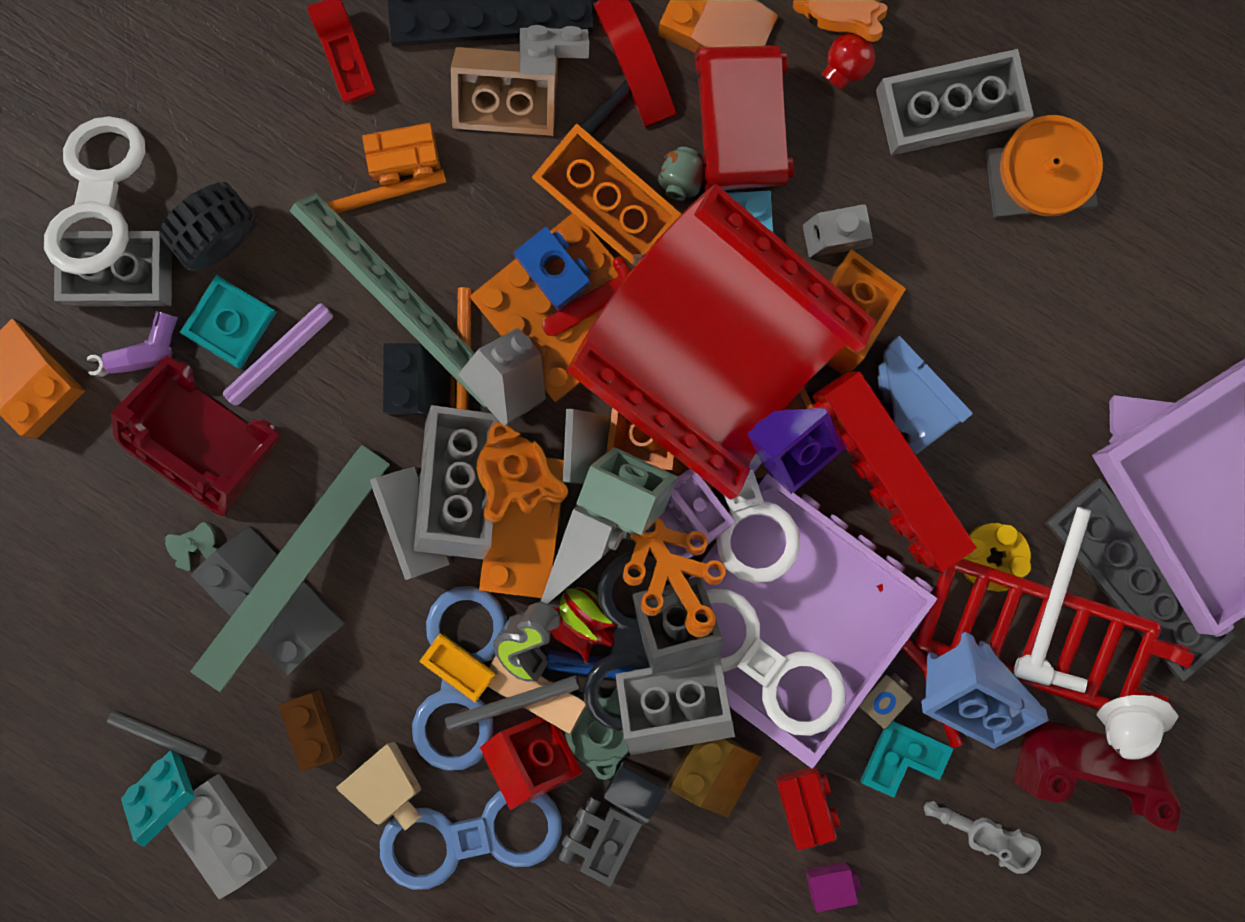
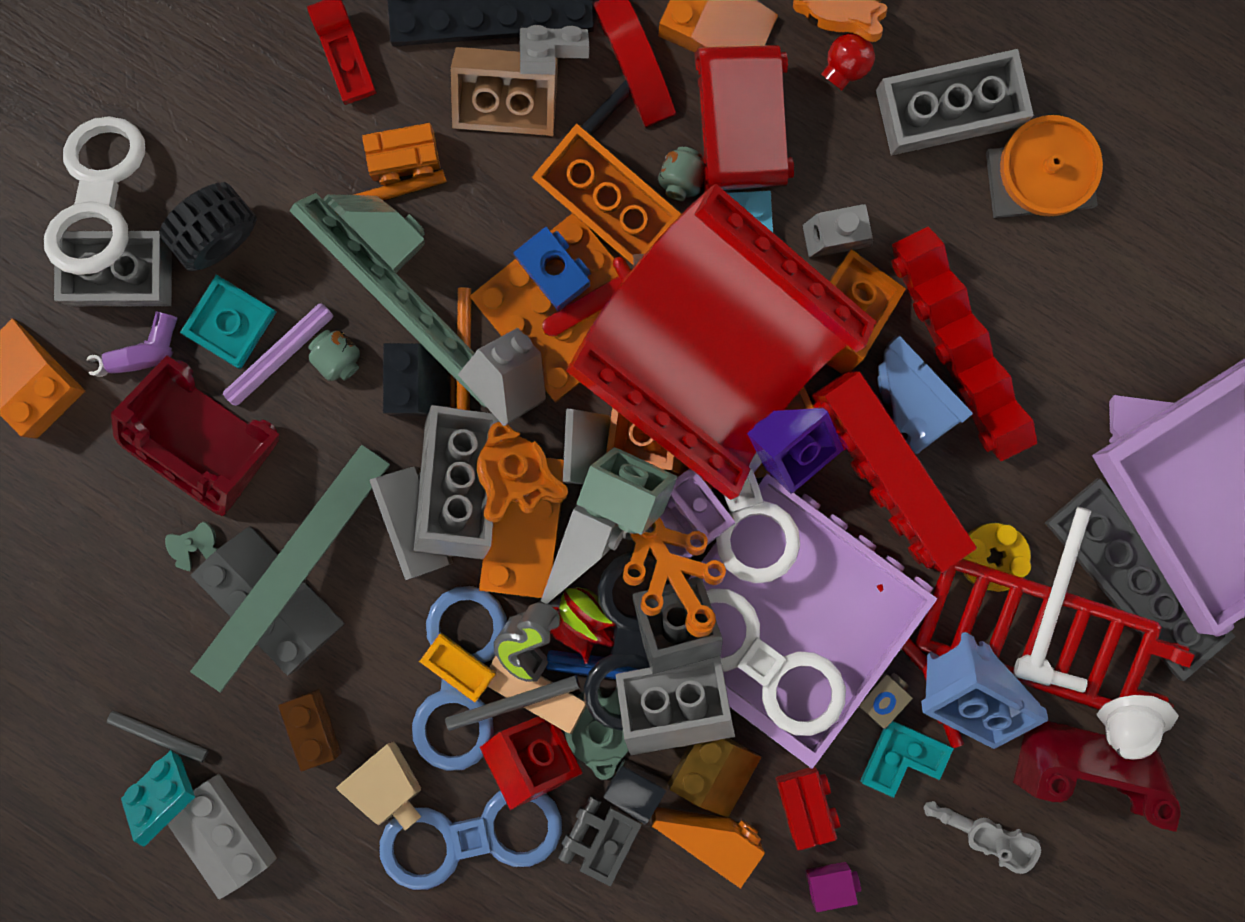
none -> sand green head [308,330,360,381]
none -> sand green wedge [323,194,425,273]
none -> orange slope [651,807,765,889]
none -> red brick [891,227,1038,462]

